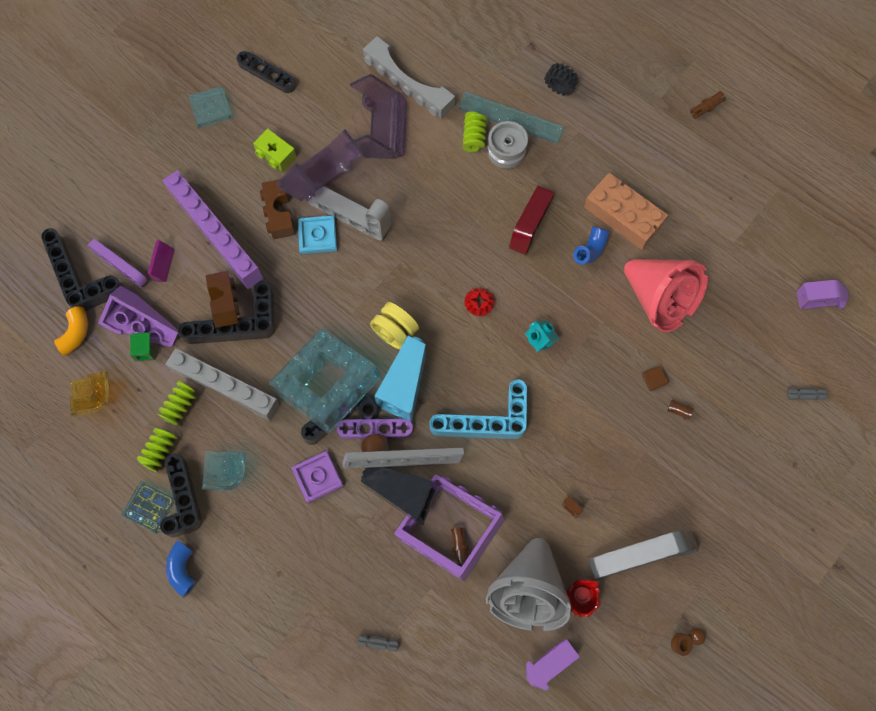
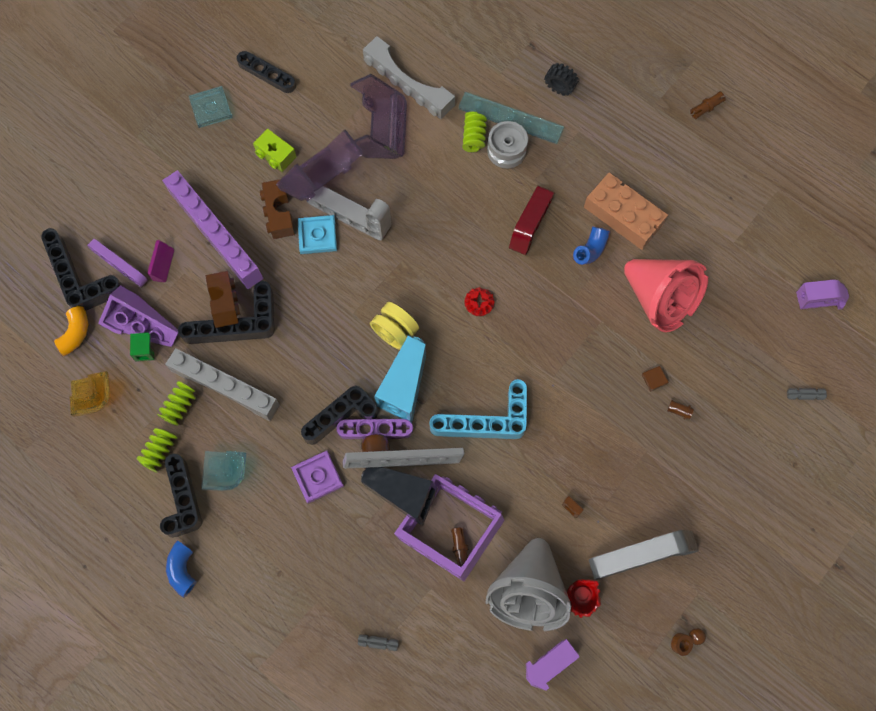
clear light blue tile [121,480,175,534] -> none
clear light blue brick [268,328,382,434] -> none
teal brick [525,320,560,352] -> none

